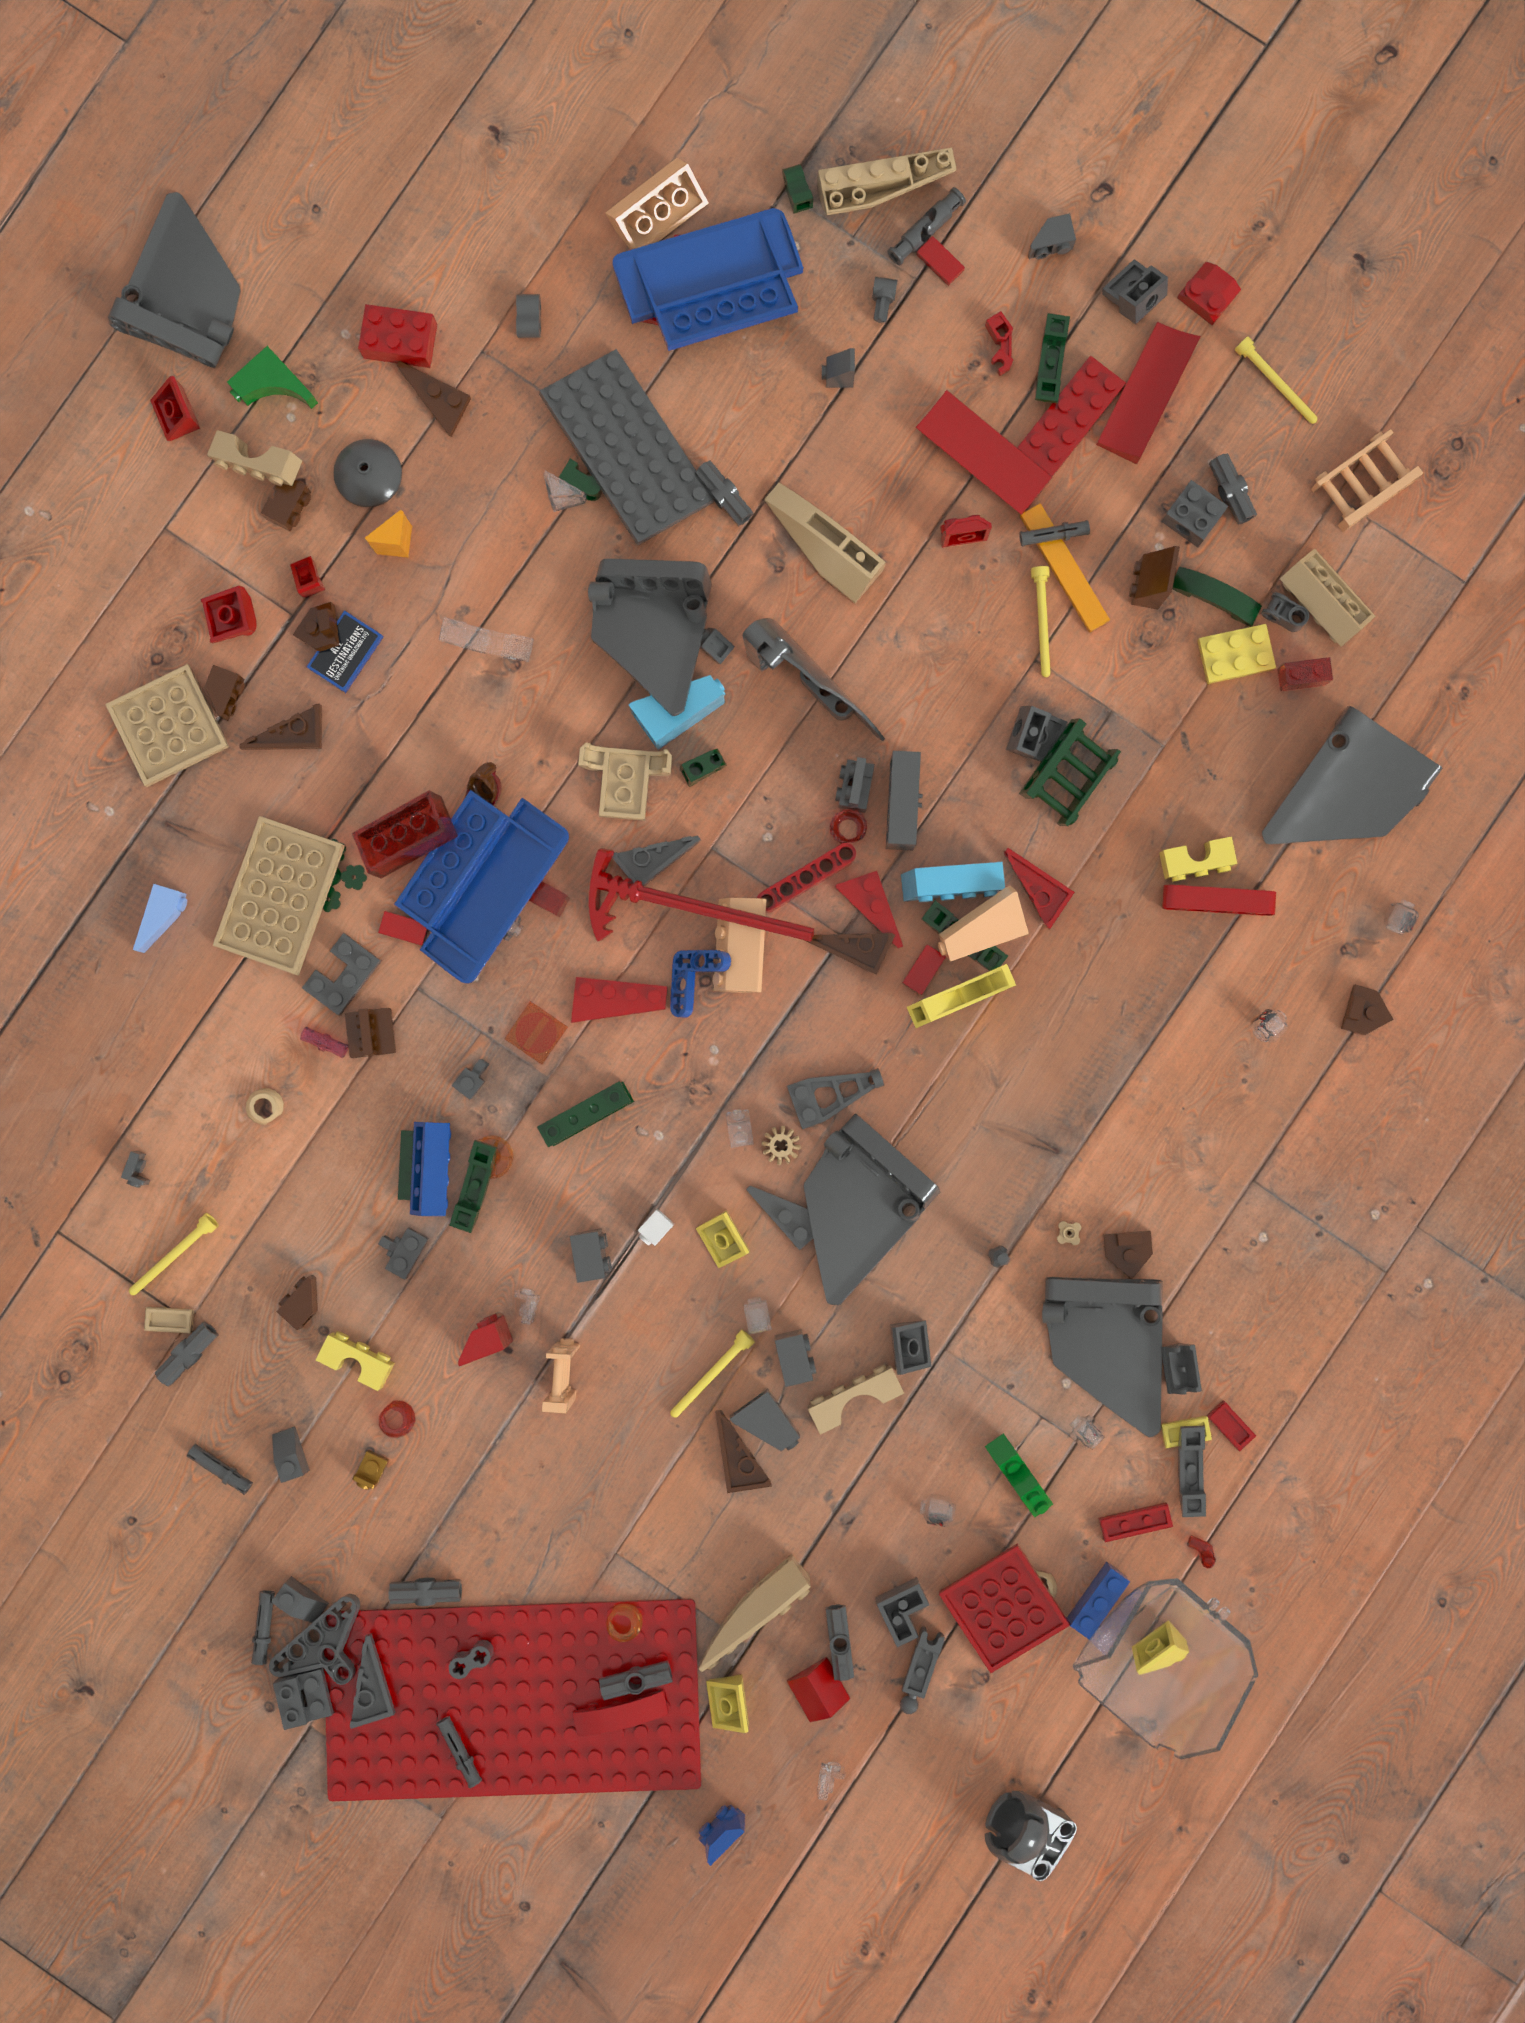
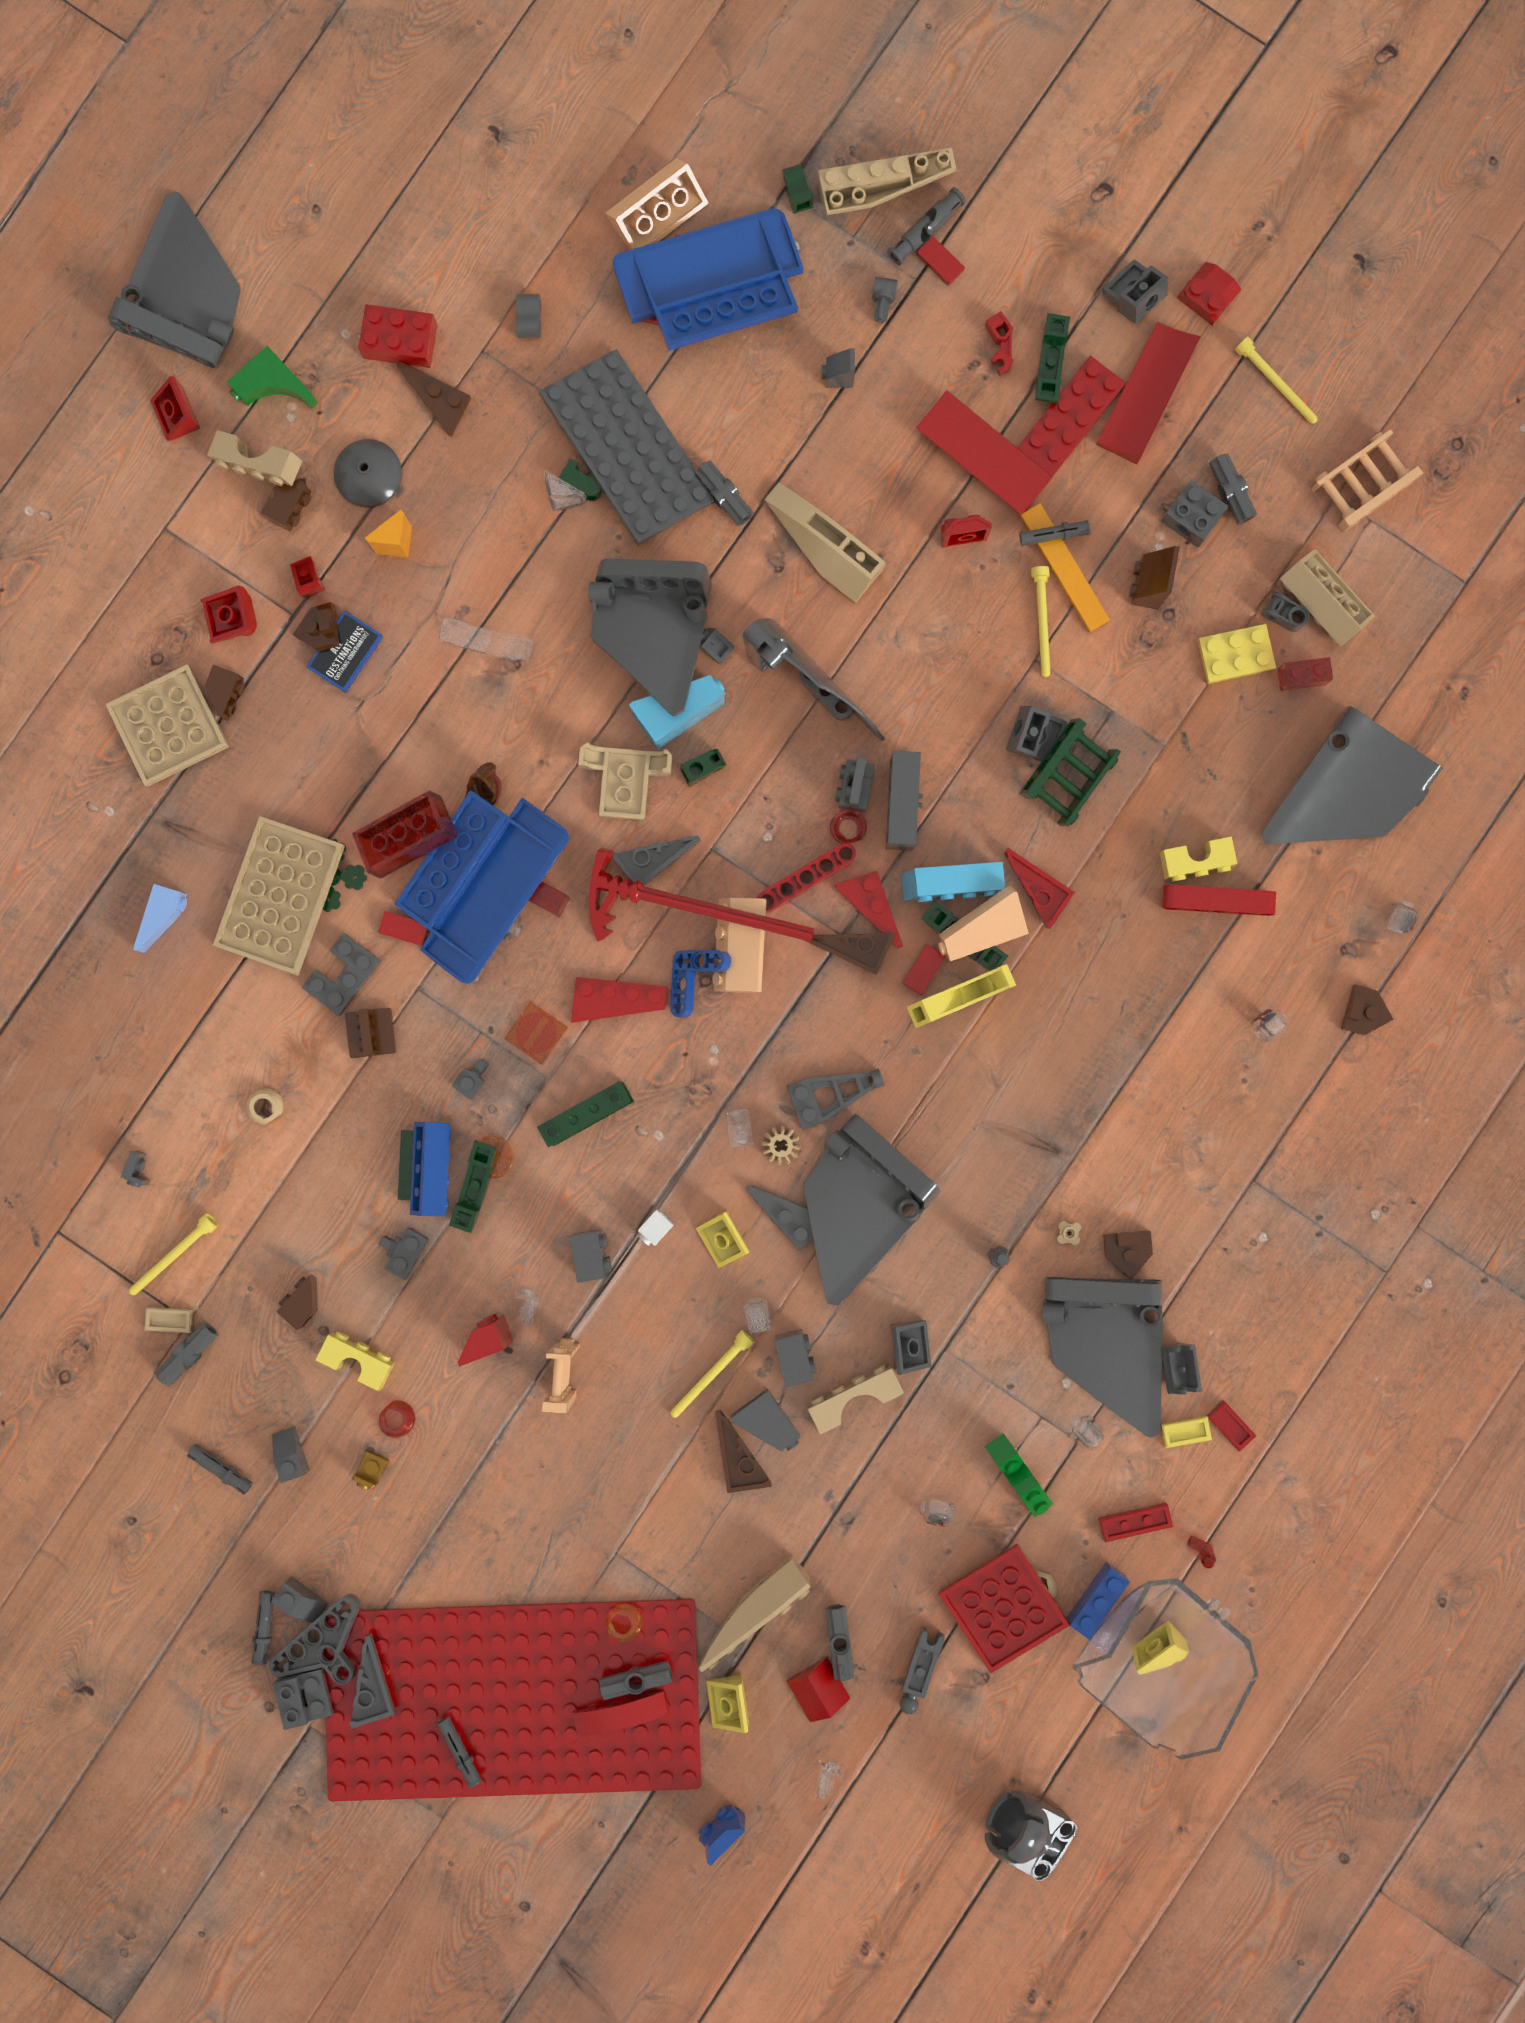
reddish brown wing [240,704,322,750] -> none
clear pink pin [300,1027,349,1058] -> none
dark grey piece [389,1577,462,1606] -> none
dark grey axle [449,1640,494,1679] -> none
dark grey brick [875,1577,929,1647] -> none
dark grey slope [1028,213,1076,259] -> none
dark green slope [1172,567,1262,627] -> none
dark grey slope [1178,1425,1206,1517] -> none

